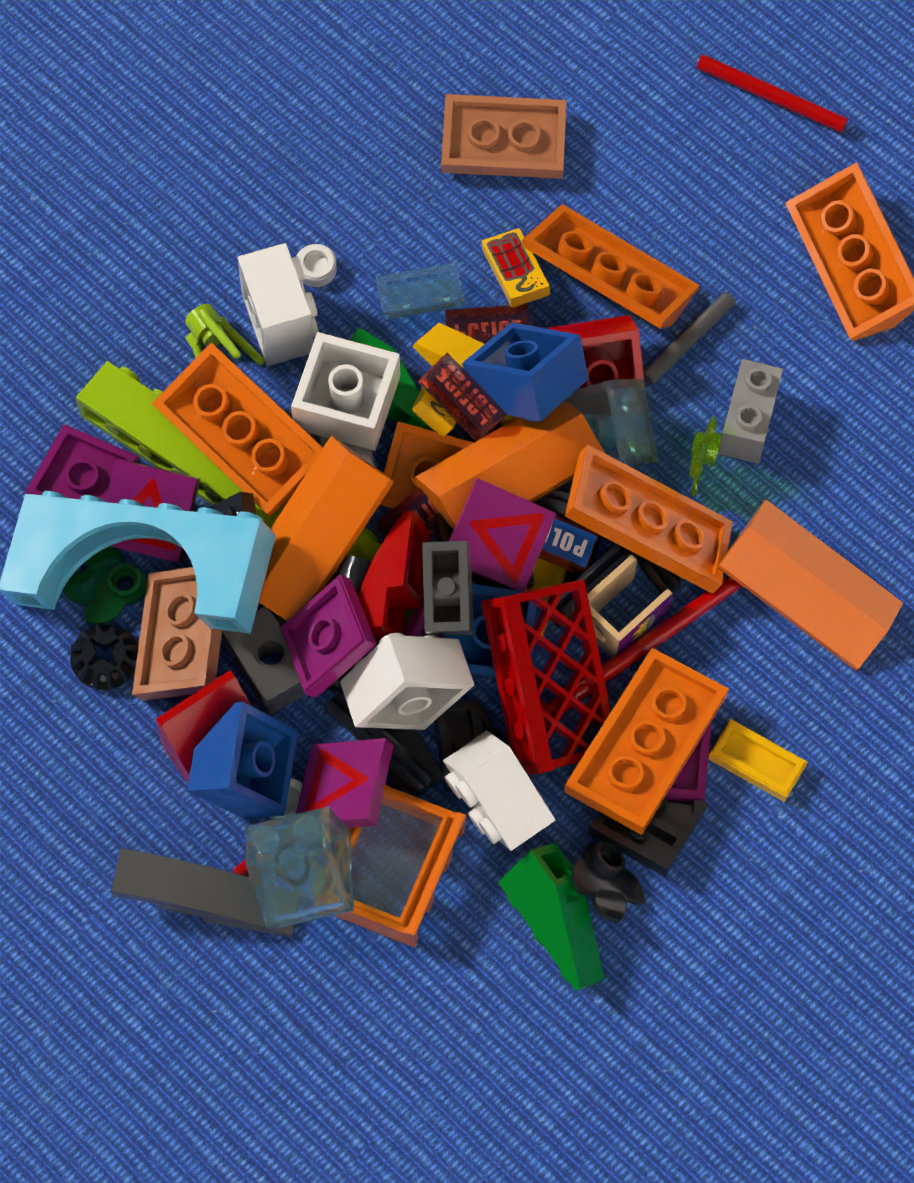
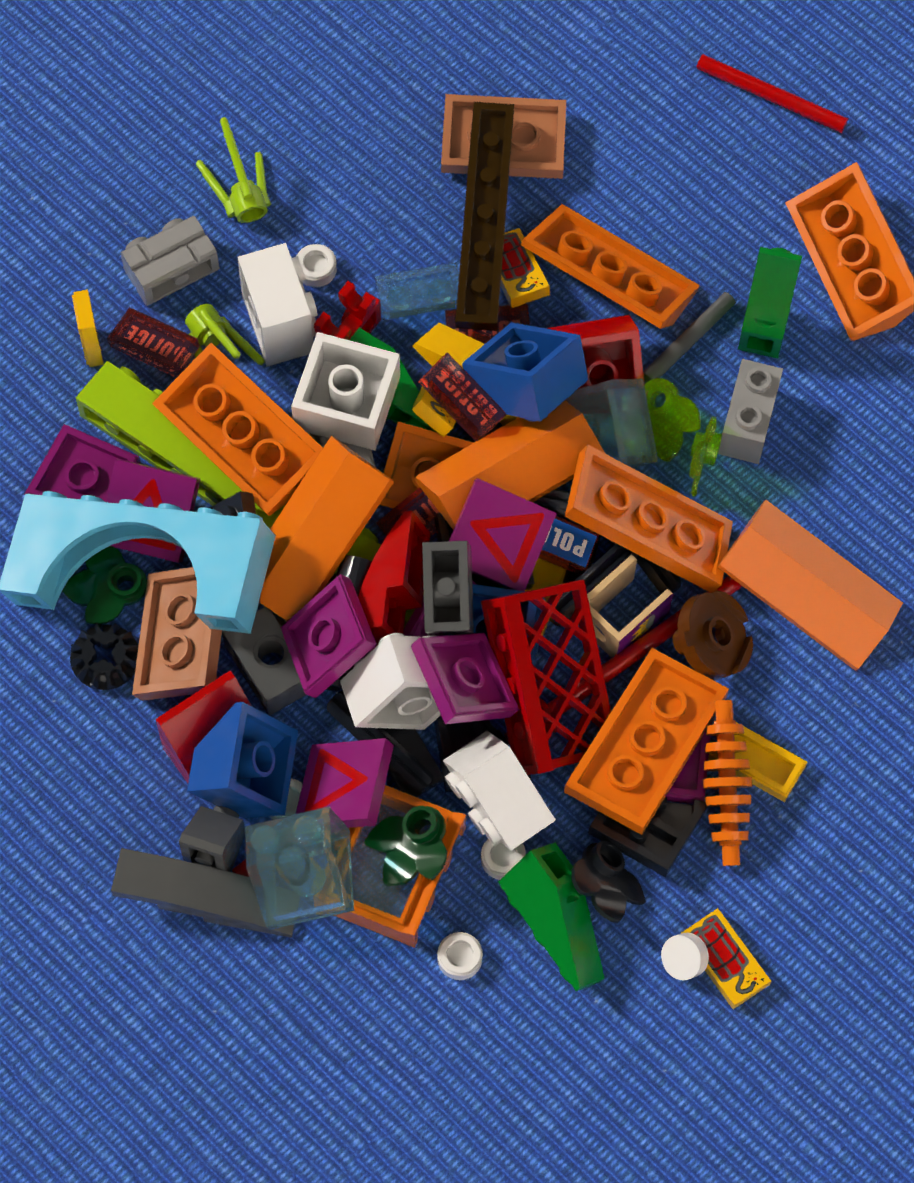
none -> yellow tile [72,289,104,368]
none -> clear red tile [107,307,200,378]
none -> light grey brick [120,215,220,306]
none -> dark grey slope [179,806,246,872]
none -> lime plant [196,117,271,223]
none -> red plate [314,281,381,340]
none -> dark green plate [364,806,447,886]
none -> magenta tile [411,633,519,724]
none -> white tile [437,932,483,980]
none -> dark brown plate [455,102,514,331]
none -> white tile [481,839,526,880]
none -> clear neon green plate [621,378,701,462]
none -> white tile [661,932,709,980]
none -> reddish brown plate [673,591,753,681]
none -> tile [681,908,771,1010]
none -> orange piece [703,700,752,866]
none -> green slope [738,247,802,359]

